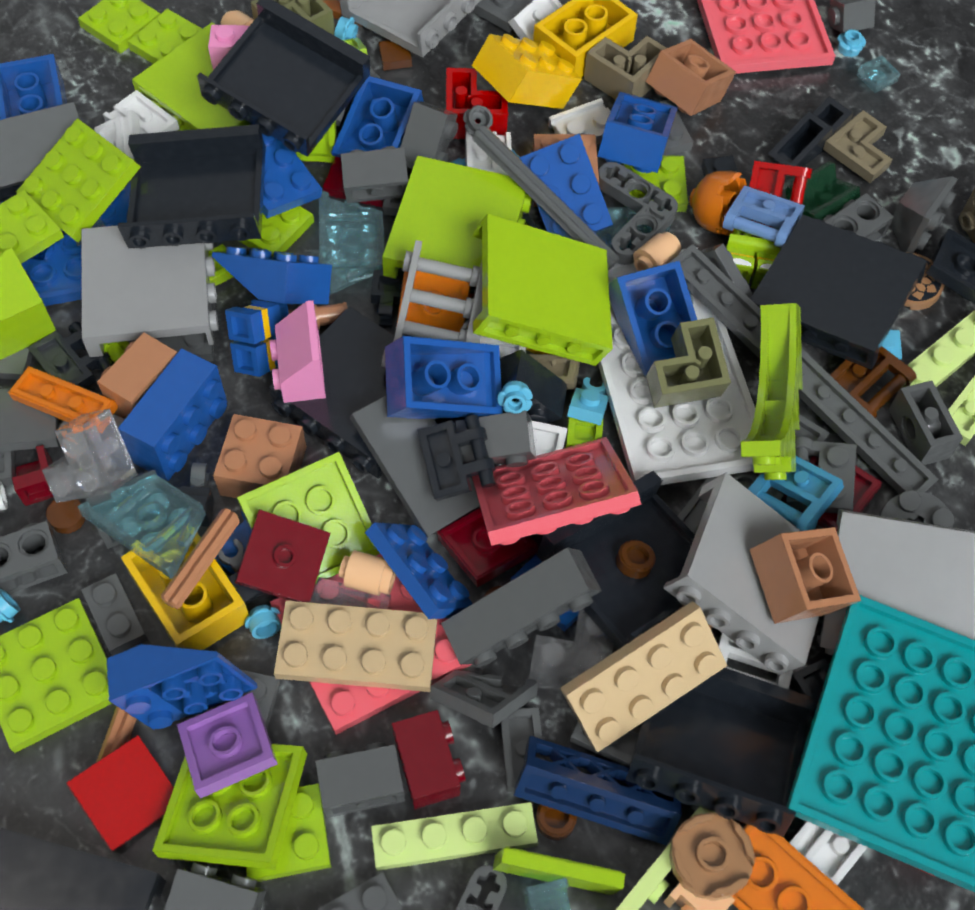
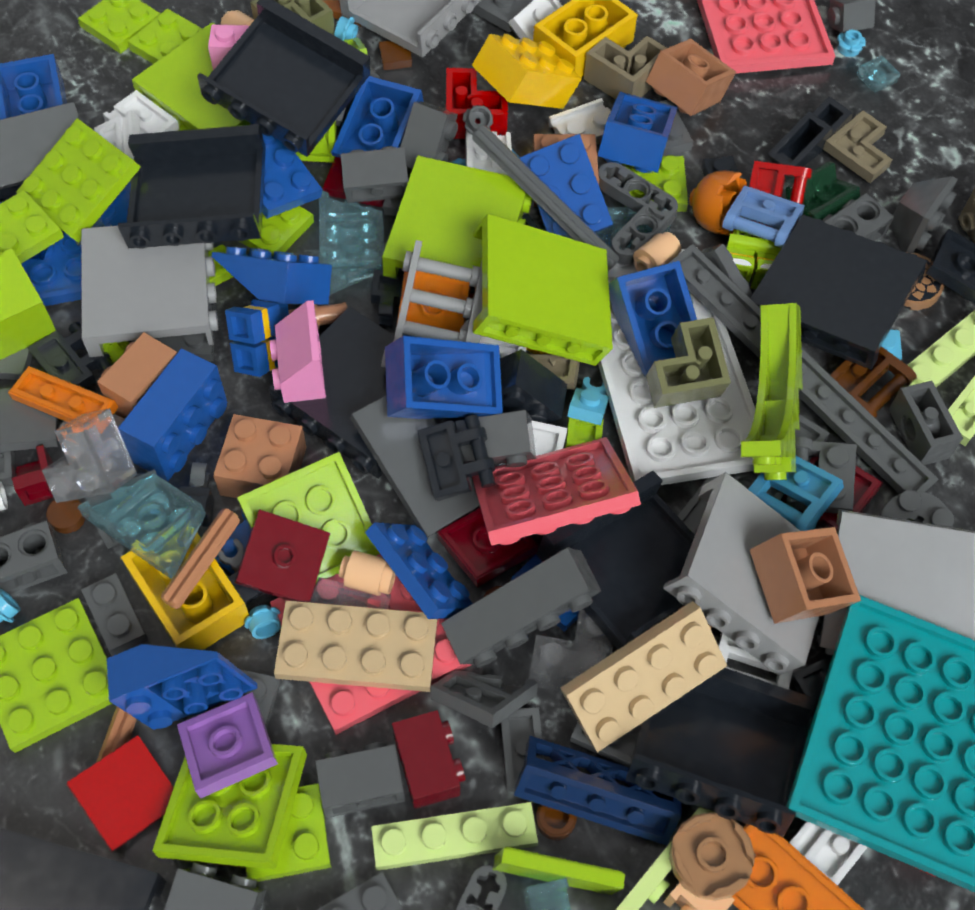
medium azure plate [497,381,533,414] -> none
reddish brown tile [616,540,656,579] -> none

